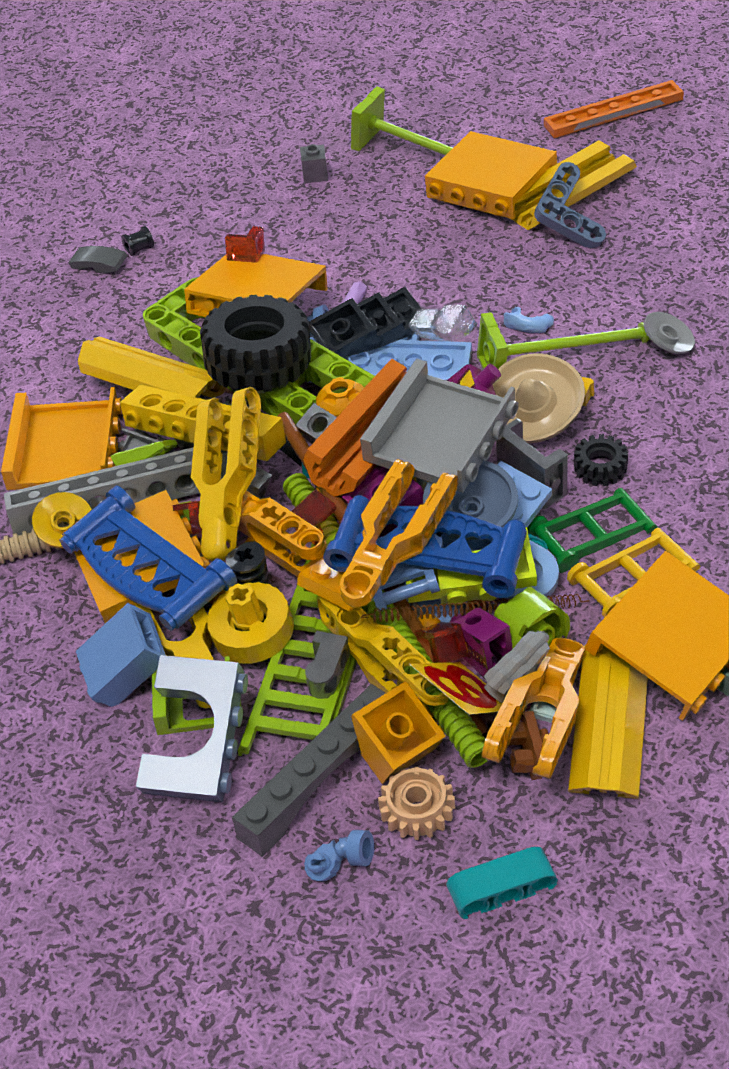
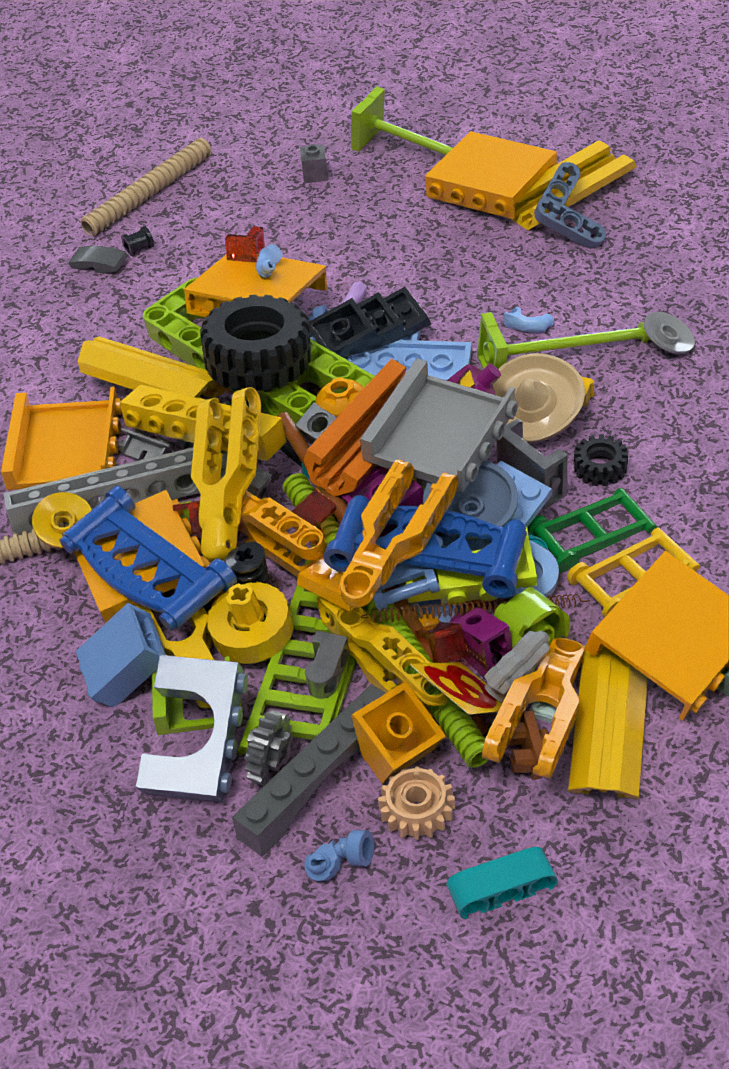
lime slope [111,440,178,466] -> none
clear brick [408,305,478,341] -> none
orange plate [544,80,684,138] -> none
none -> tan piece [81,138,212,236]
none -> flat silver gear [244,710,293,786]
none -> light blue piece [256,244,283,277]

